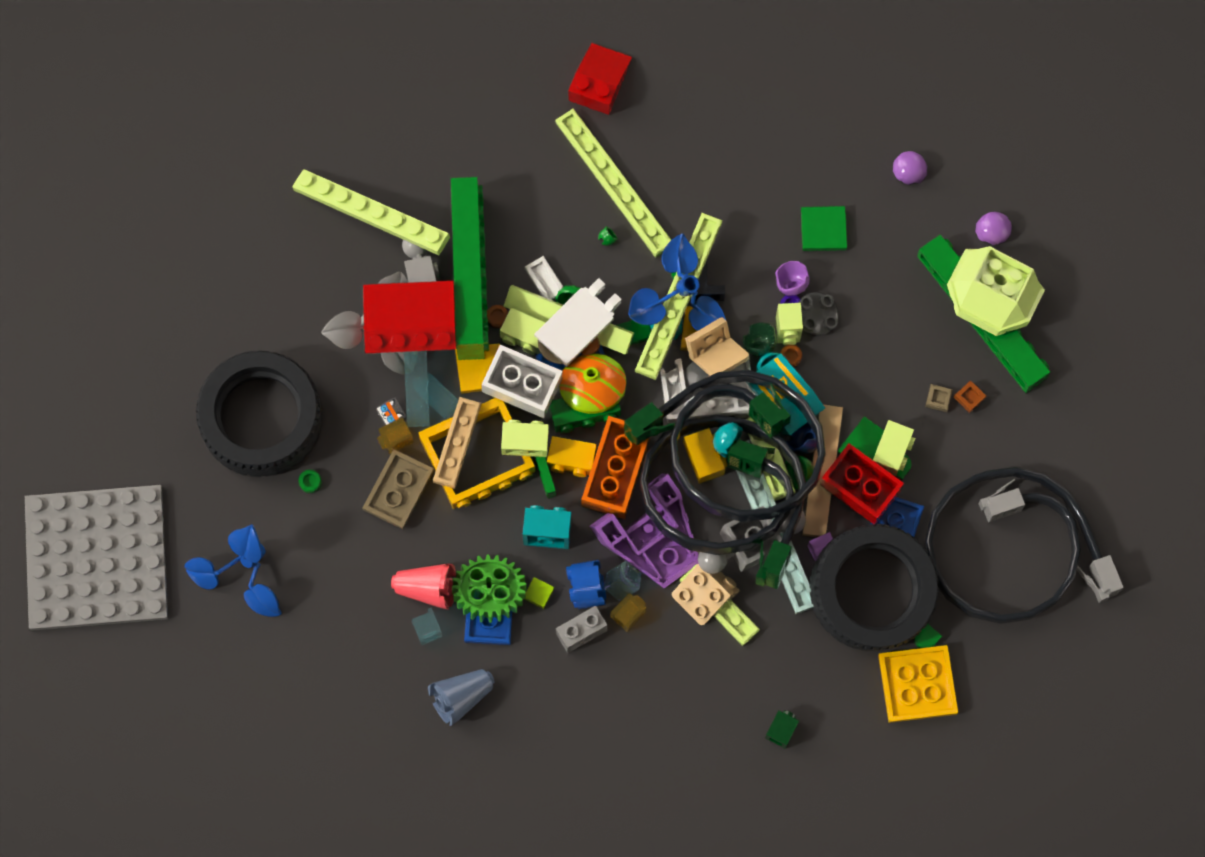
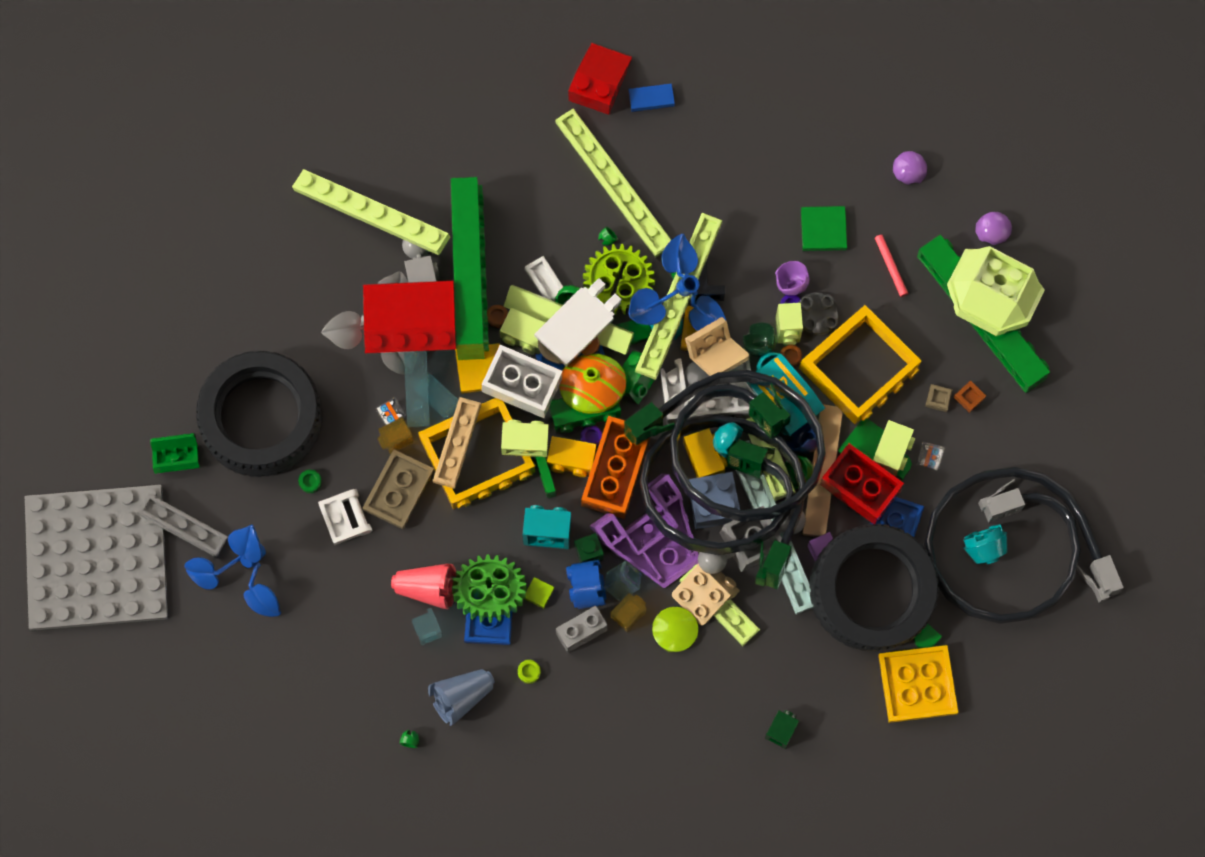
none -> light grey tile [137,493,228,558]
none -> green bracket [150,433,199,474]
none -> white plate [318,489,373,545]
none -> green hinge [399,730,419,748]
none -> lime tile [518,660,541,684]
none -> dark green brick [574,533,604,563]
none -> dark purple tile [581,426,603,448]
none -> lime gear [583,244,655,315]
none -> green bracket [622,350,660,404]
none -> blue tile [628,83,675,112]
none -> lime dish [652,607,698,652]
none -> sand blue brick [689,472,740,530]
none -> yellow window [799,305,921,424]
none -> coral bar [875,235,909,297]
none -> clear tile [916,441,945,470]
none -> teal cone [963,524,1007,564]

